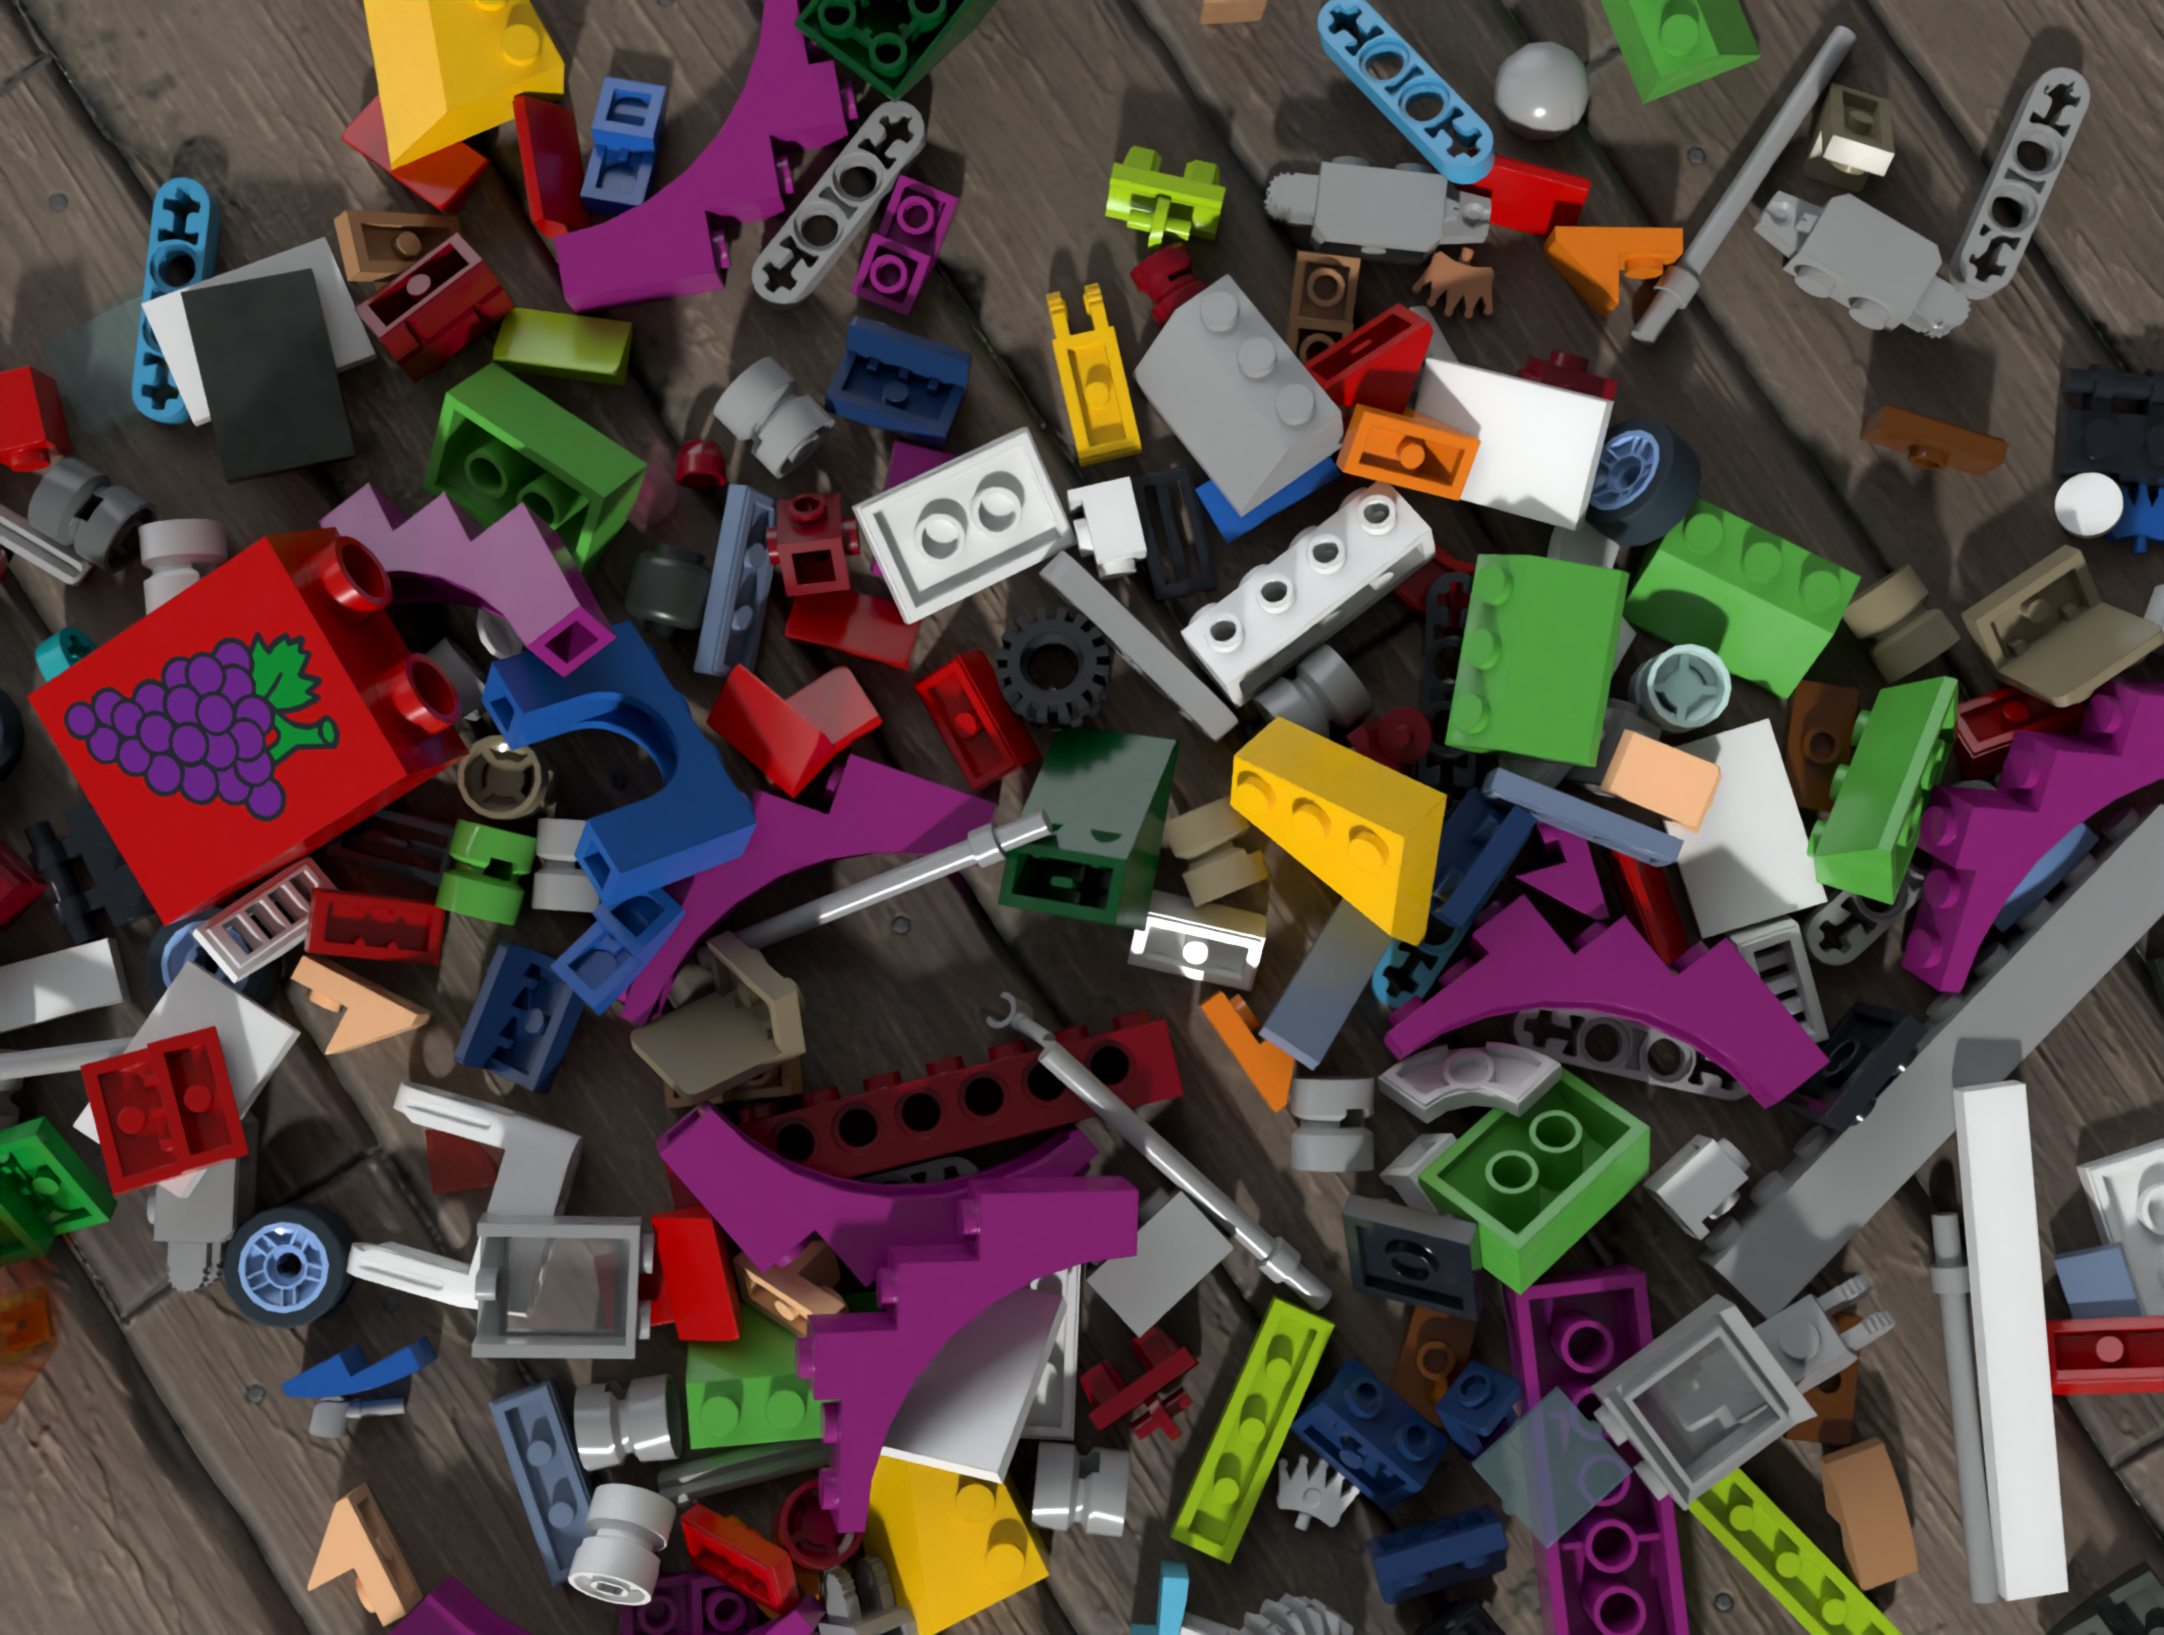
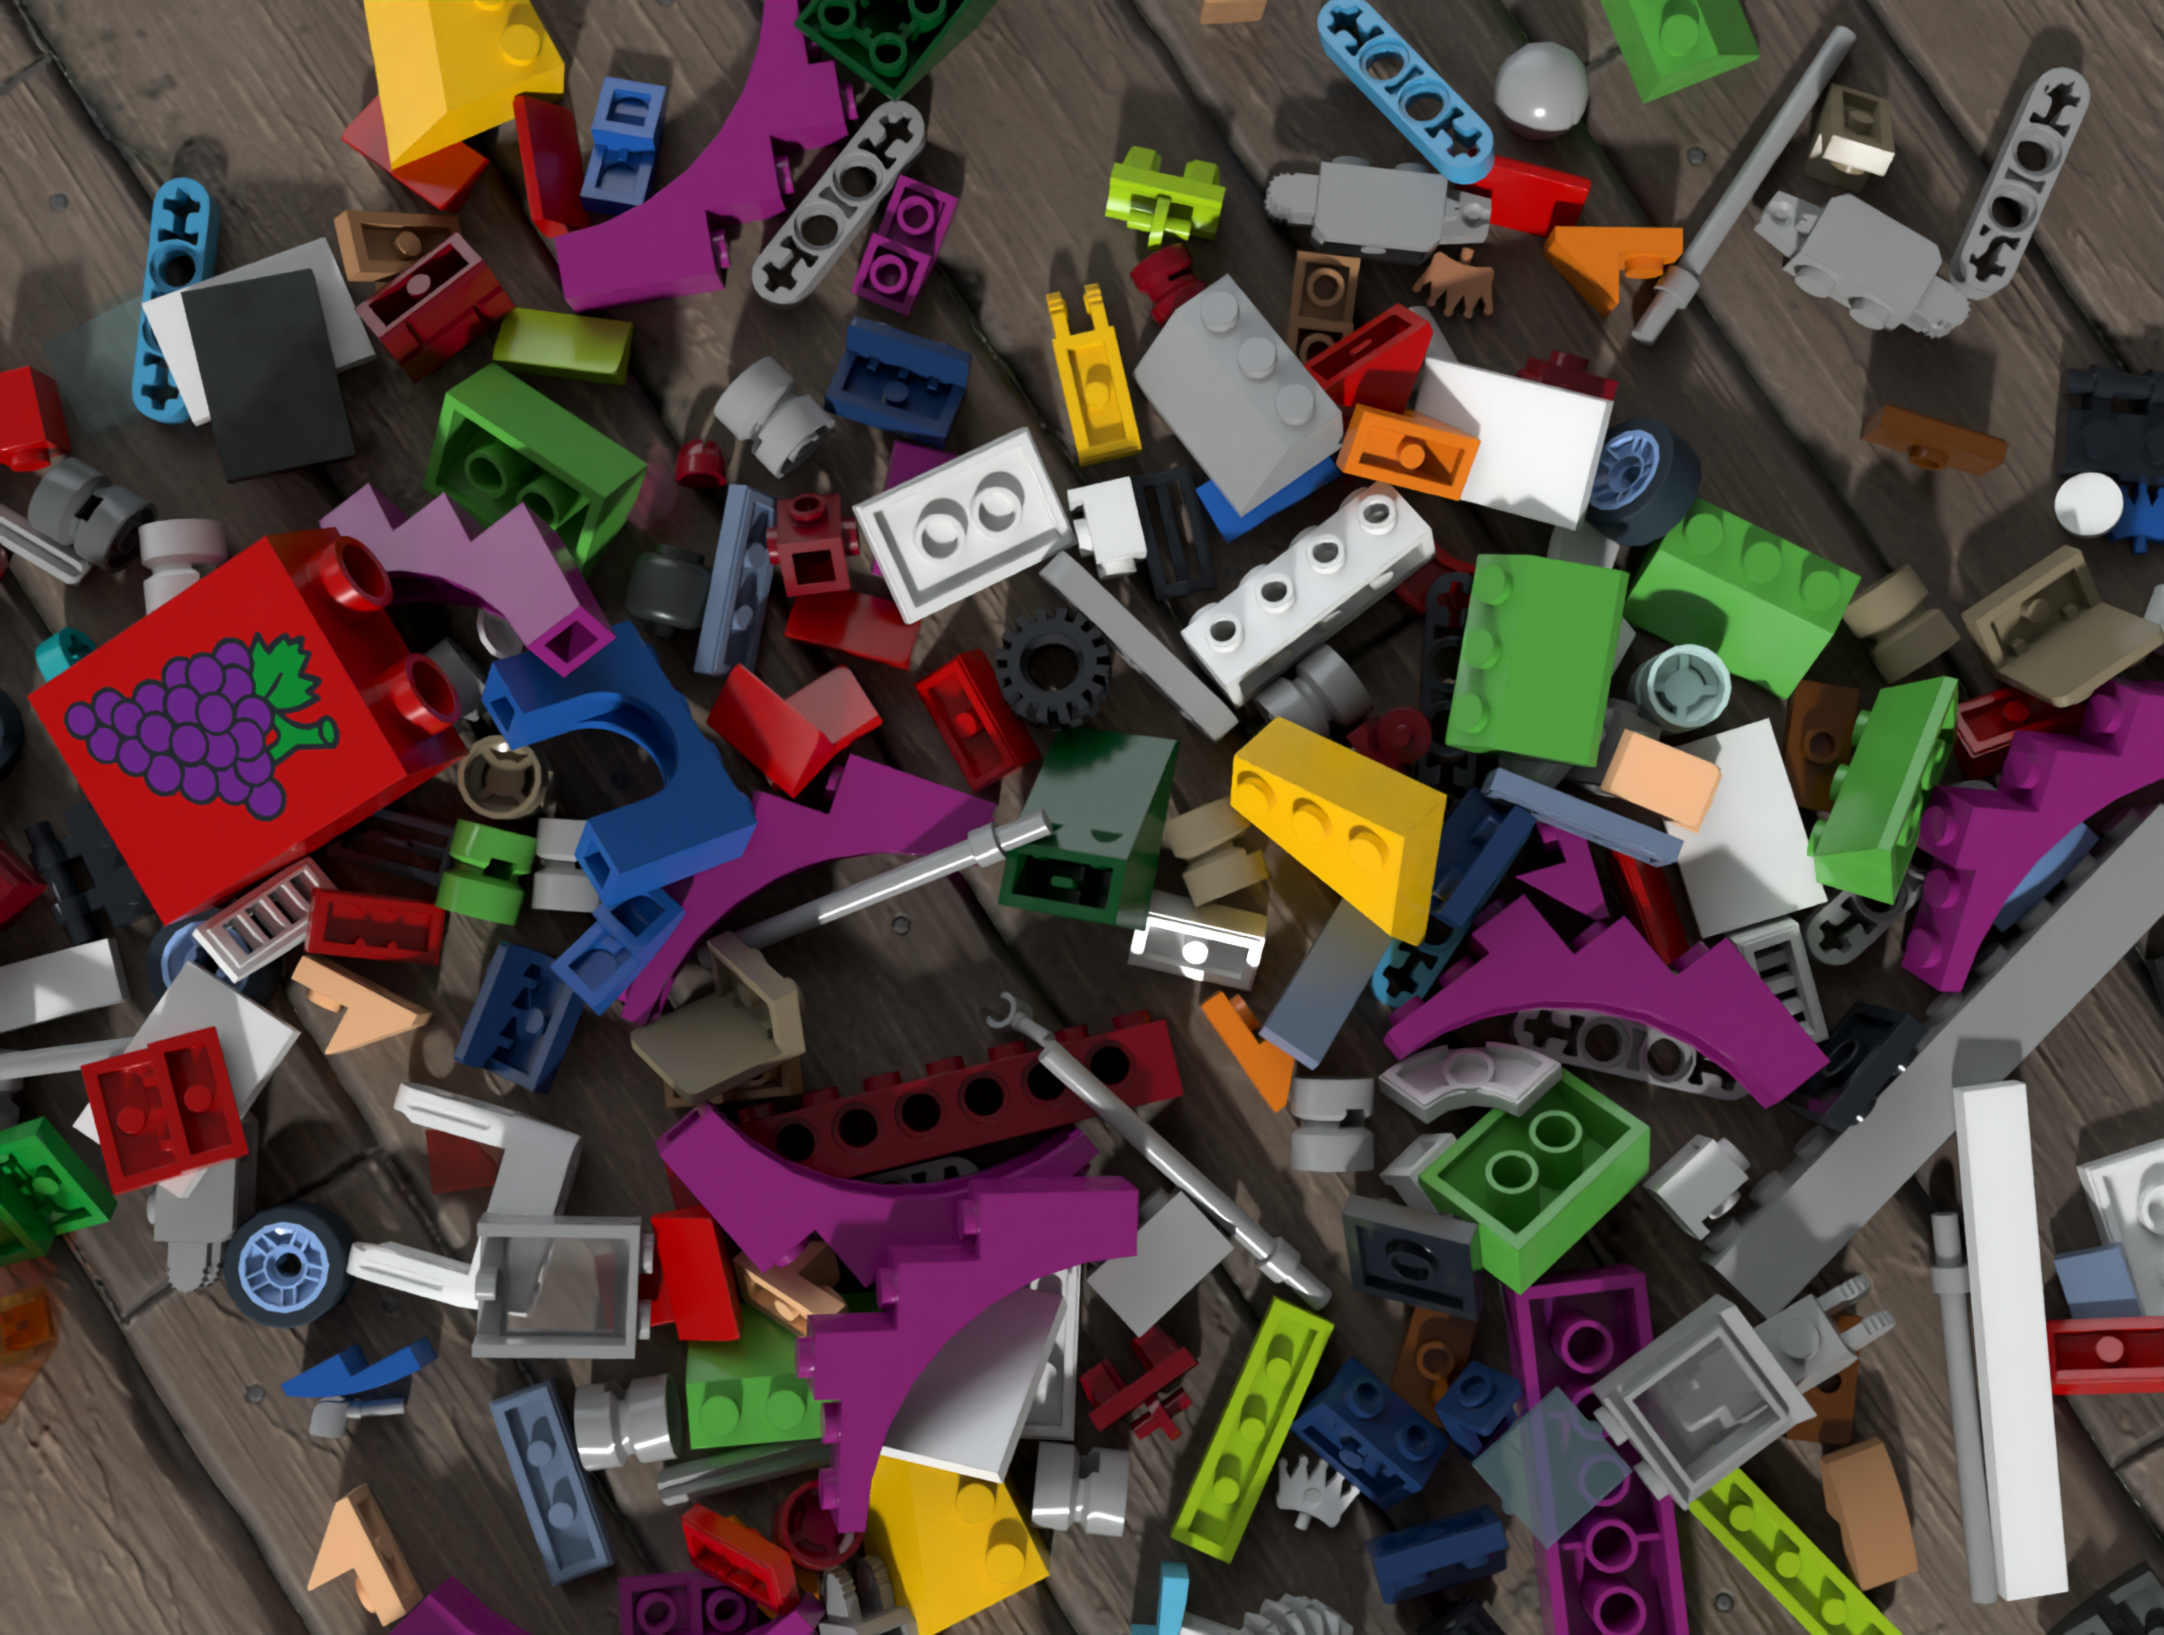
white wheel [568,1483,676,1605] -> none

